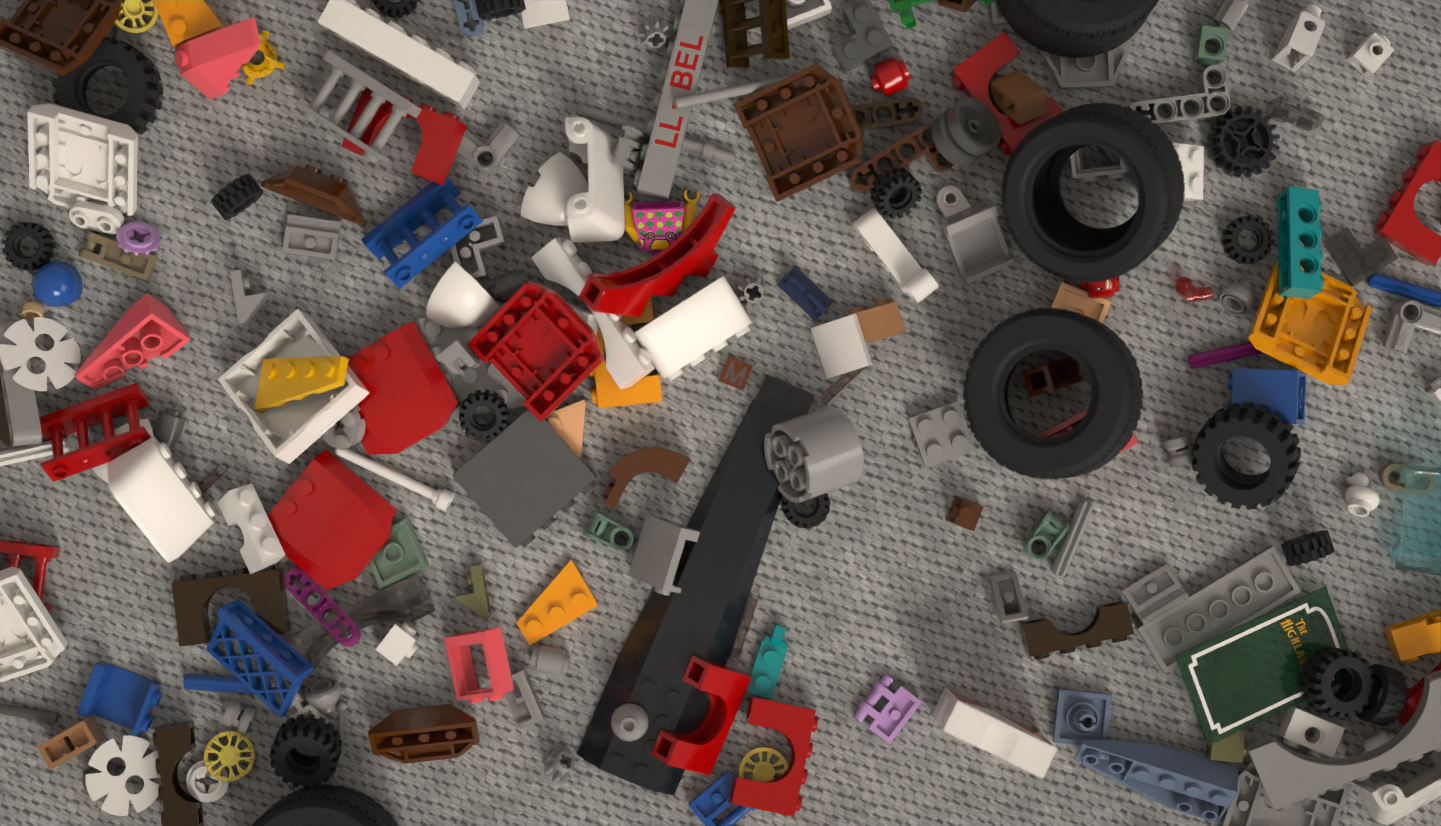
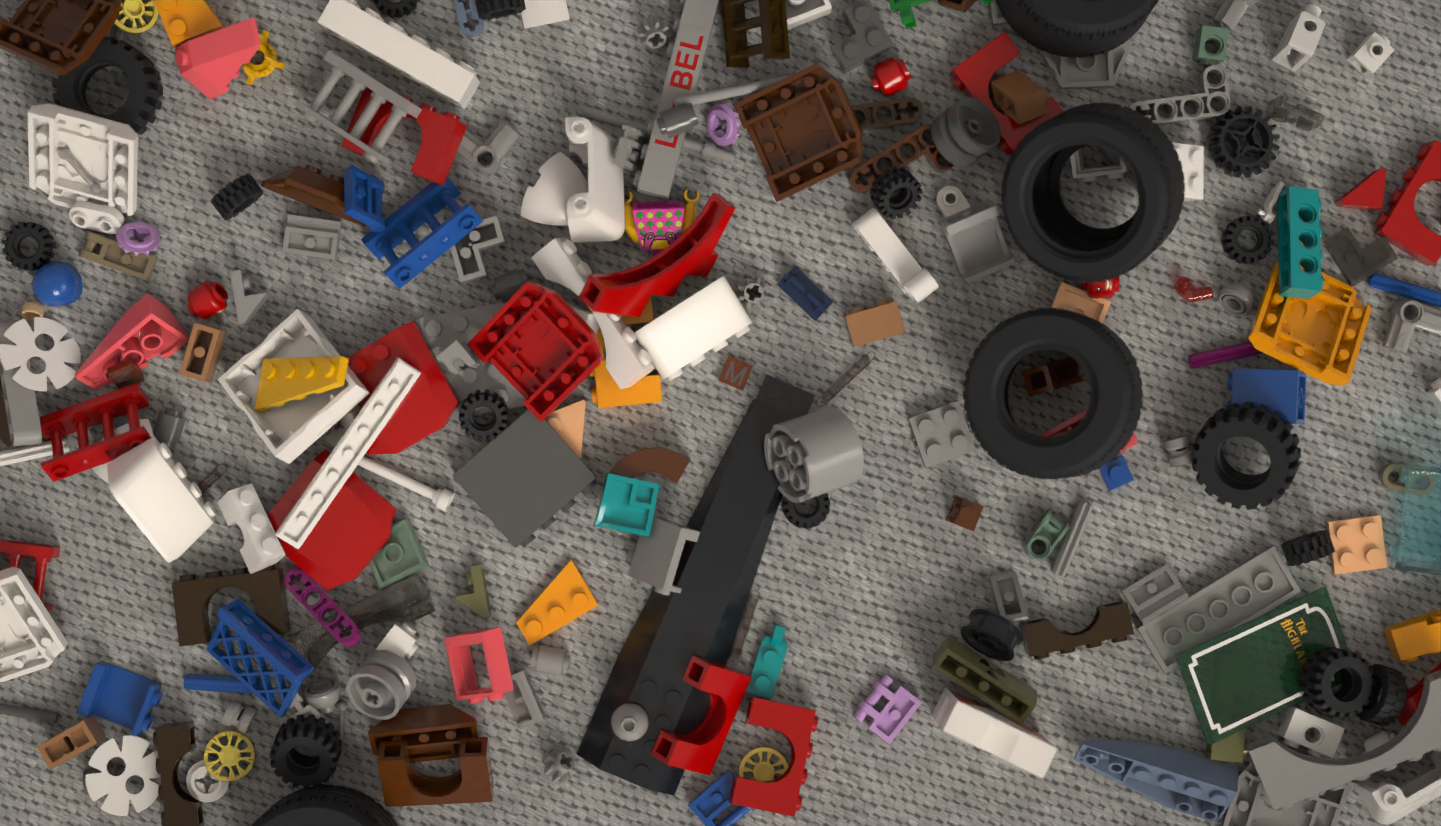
white brick [426,262,500,329] -> none
sand green piece [582,509,635,551] -> none
white slope [811,313,872,379] -> none
sand blue plate [1052,688,1112,745] -> none
white animal [1345,472,1380,517] -> none
none -> light grey hinge [58,147,101,194]
none -> copper tile [107,358,145,389]
none -> medium nougat brick [179,323,227,382]
none -> red head [187,280,228,320]
none -> white tile [275,357,421,549]
none -> blue plate [344,165,385,233]
none -> light grey wheel [347,650,416,720]
none -> reddish brown arch [377,737,494,807]
none -> teal plate [593,473,660,537]
none -> dark grey brick [657,104,699,138]
none -> lavender gear [706,103,741,146]
none -> olive brick [932,635,1037,725]
none -> black wheel [960,609,1023,661]
none -> blue plate [1099,456,1134,491]
none -> white piece [1257,181,1284,224]
none -> light nougat plate [1326,515,1388,574]
none -> red slope [1334,167,1386,211]

